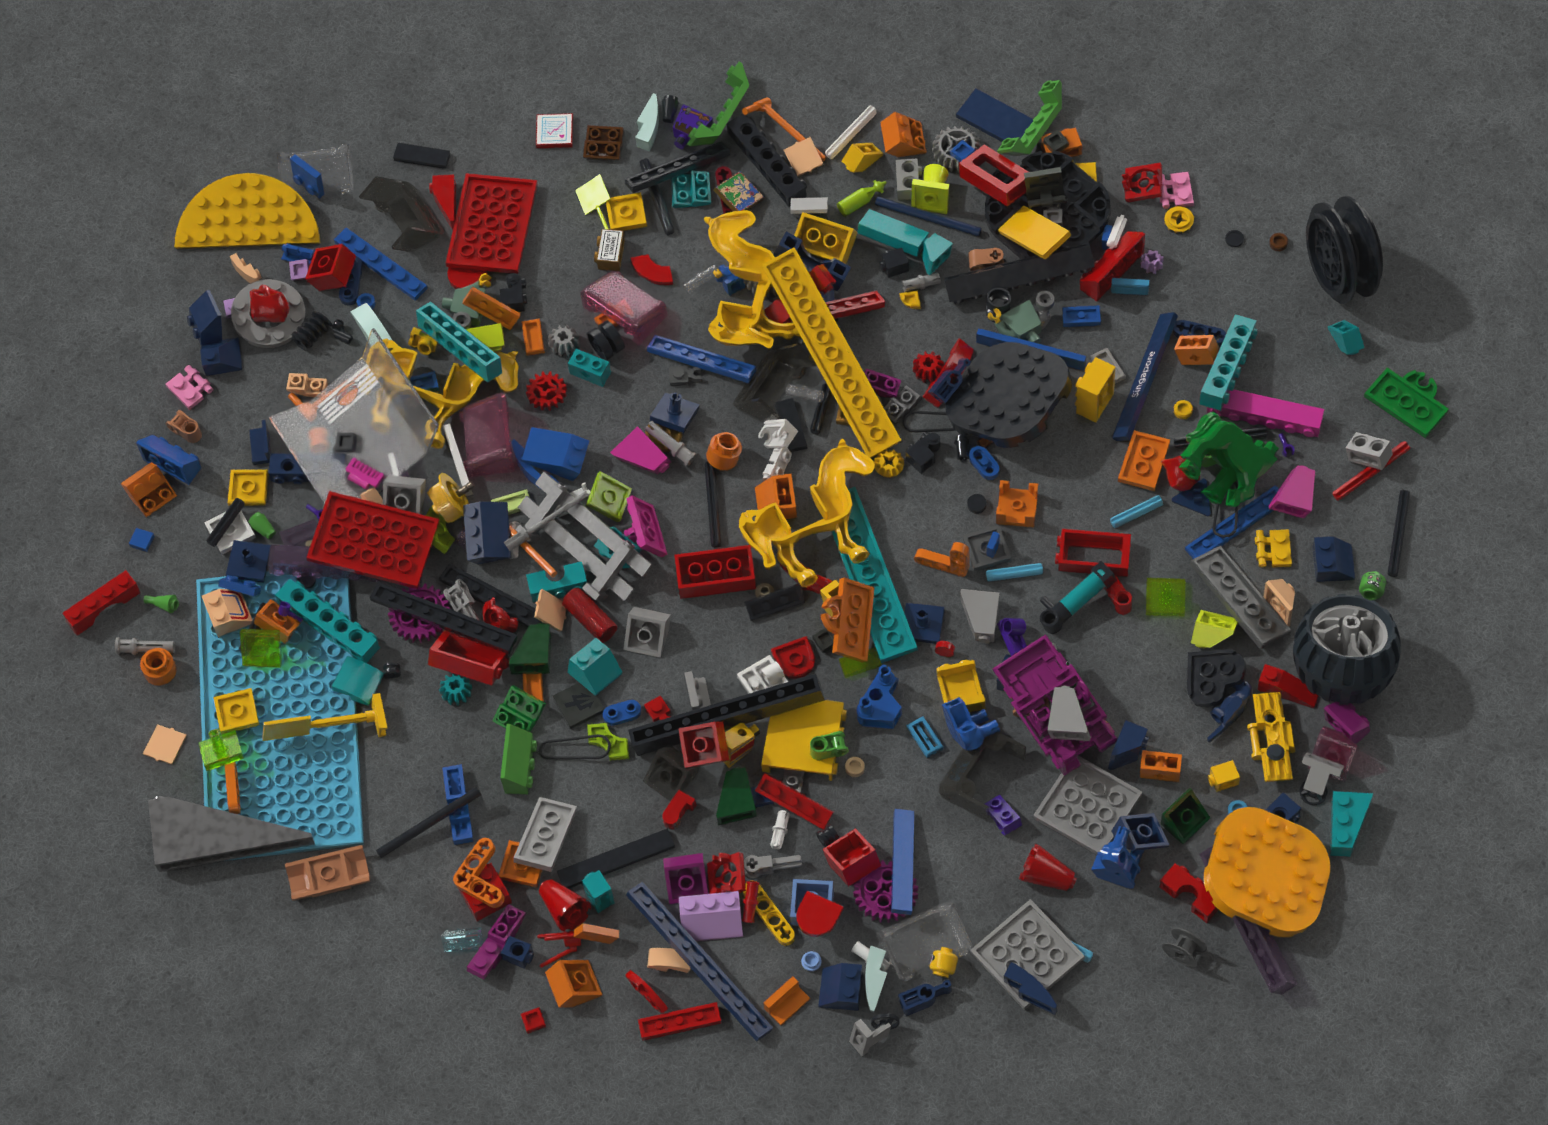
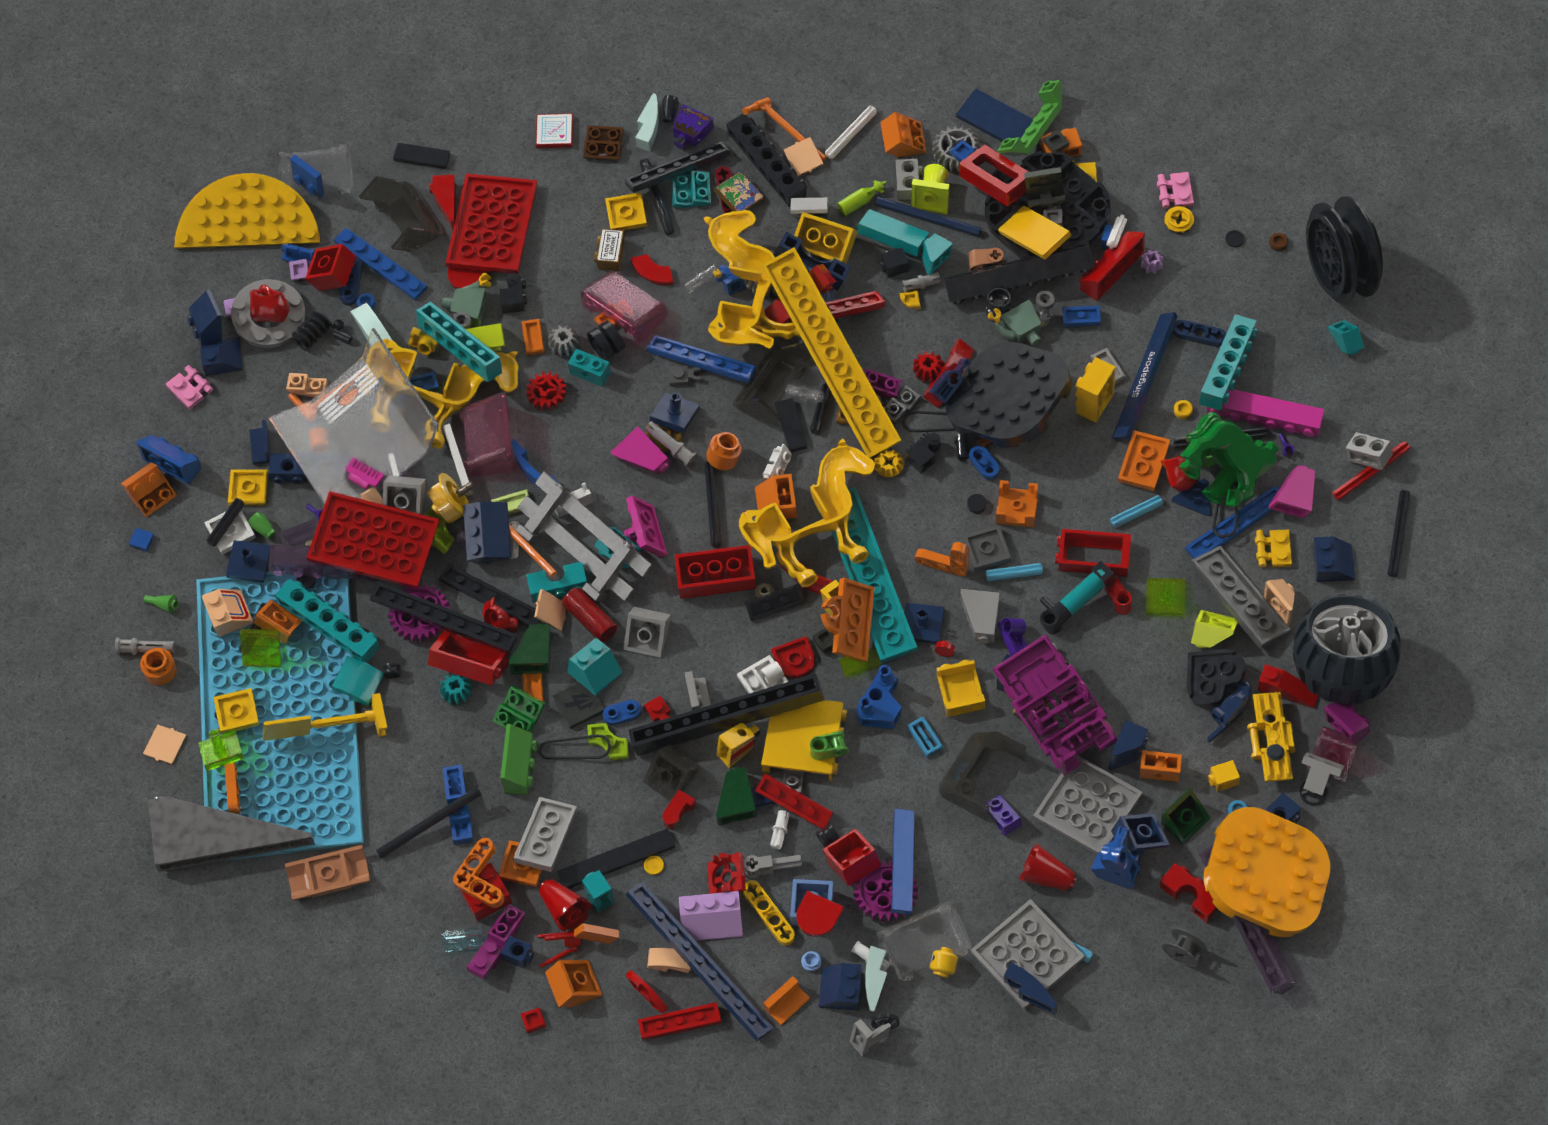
red arch [62,570,141,636] -> none
nougat piece [166,410,202,443] -> none
blue plate [218,575,262,596] -> none
light nougat slope [230,253,262,284] -> none
dark purple hand [278,601,303,623] -> none
black tile [336,432,357,452] -> none
light grey connector [443,579,479,620] -> none
orange plate [463,287,520,330] -> none
light grey piece [504,491,589,551] -> none
blue slope [521,427,589,481] -> none
neon yellow piece [575,174,611,229] -> none
lime tile [586,471,632,522] -> none
magenta slope [663,853,708,904] -> none
red brick [678,722,730,768] -> none
bright green slope [687,61,749,146] -> none
red pin [742,881,760,923] -> none
white hinge [758,419,798,448] -> none
yellow slope [841,143,884,173] -> none
tan tile [845,757,865,777] -> none
dark blue piece [898,980,952,1017] -> none
blue piece [942,697,1000,750] -> none
blue tile [976,328,1086,371] -> none
blue tile [986,531,1000,558] -> none
light grey slope [1048,686,1091,741] -> none
dark azure tile [1111,278,1149,295] -> none
red piece [1122,162,1162,202] -> none
orange brick [1174,335,1220,365] -> none
teal wedge [1330,791,1374,857] -> none
bright green head [1359,571,1386,601] -> none
green plate [1364,368,1449,438] -> none
none -> yellow piece [644,856,664,875]

